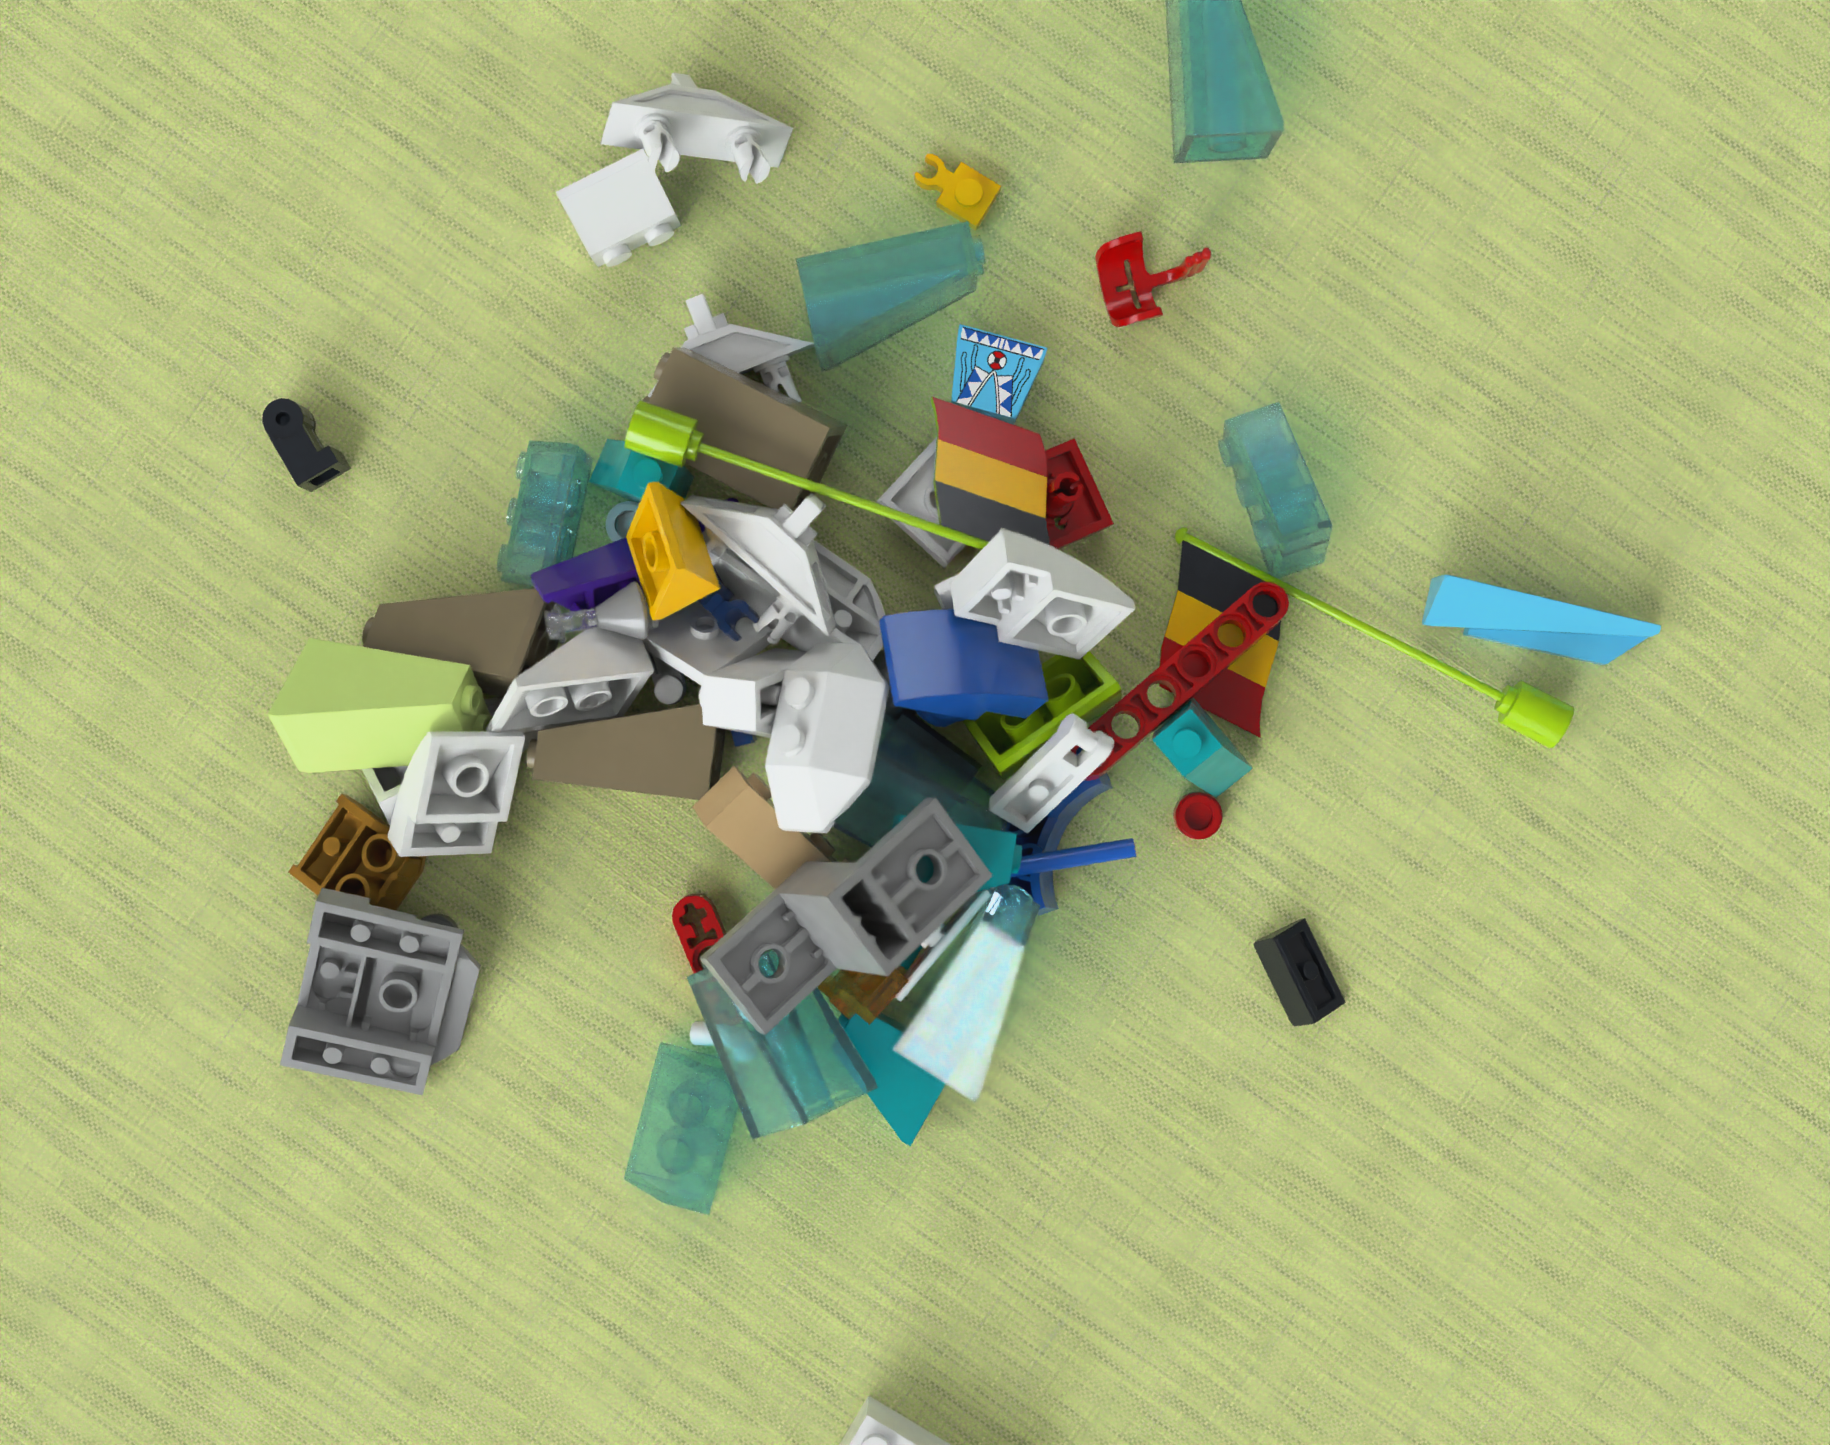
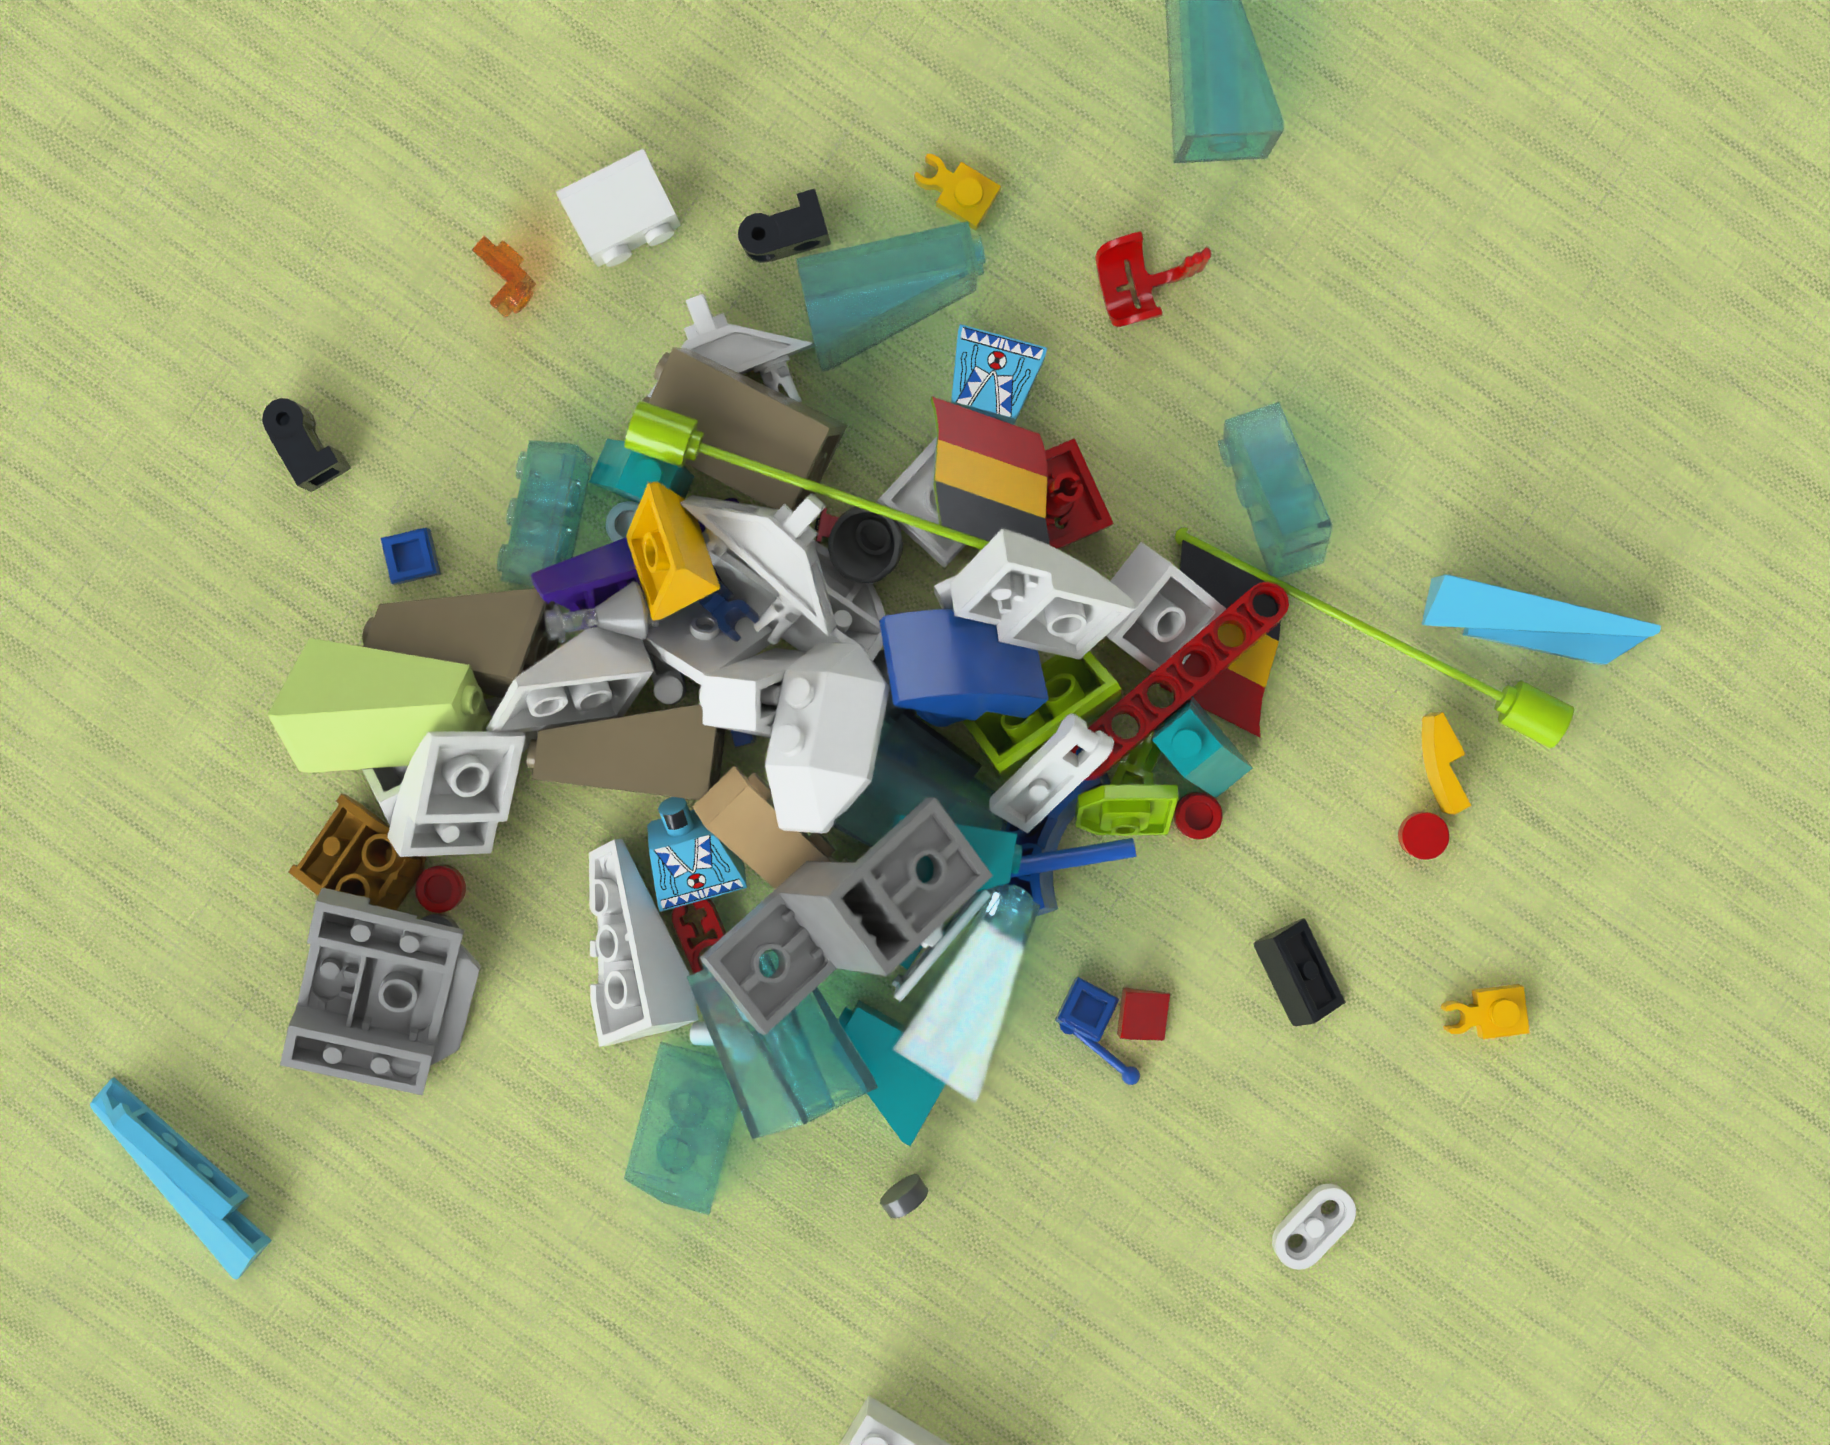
white connector [600,73,793,184] -> none
clear orange bracket [817,968,909,1025] -> none
none -> medium azure wedge [90,1078,272,1279]
none -> blue tile [381,527,441,585]
none -> red tile [415,865,466,913]
none -> clear orange bracket [472,236,536,318]
none -> white wedge [589,839,699,1047]
none -> medium azure torso [647,797,747,912]
none -> black leg [738,188,831,263]
none -> coral piece [815,508,839,543]
none -> dark grey piece [828,507,903,583]
none -> dark grey tile [880,1174,928,1218]
none -> blue tile [1054,977,1119,1042]
none -> blue hinge [1059,1024,1140,1085]
none -> lime piece [1075,732,1178,836]
none -> white slope [1106,542,1226,672]
none -> red slope [1117,987,1170,1041]
none -> white plate [1272,1184,1356,1270]
none -> red tile [1398,812,1449,860]
none -> yellow slope [1421,712,1472,815]
none -> yellow plate [1441,984,1530,1039]

